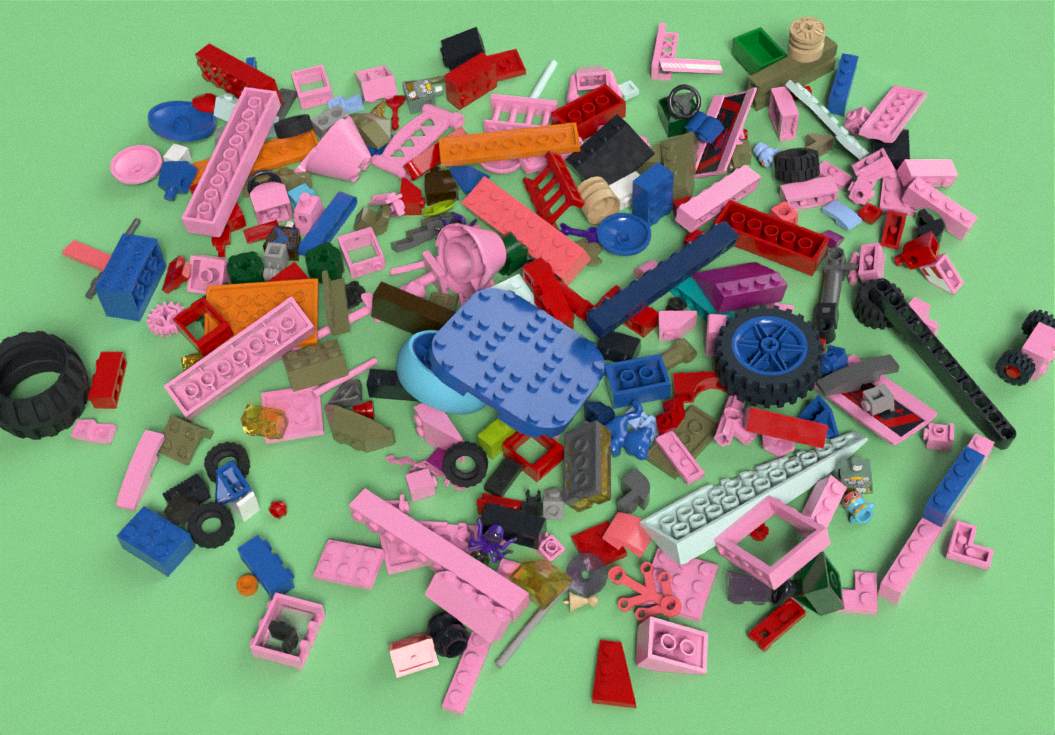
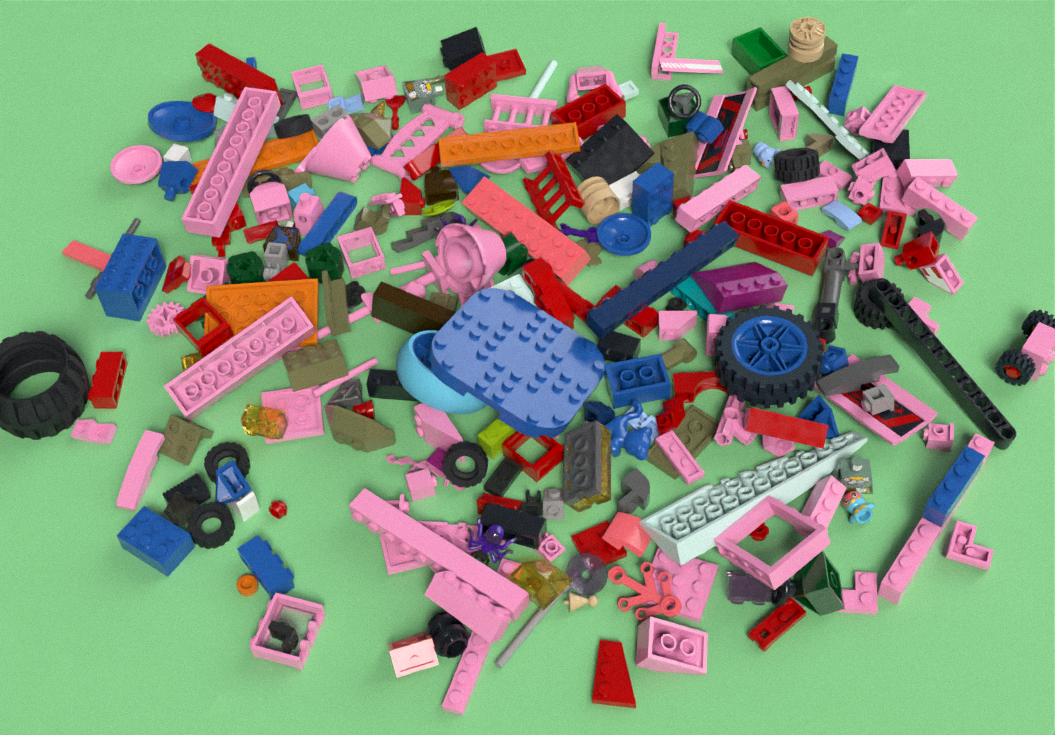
bright pink plate [313,539,386,590] -> none

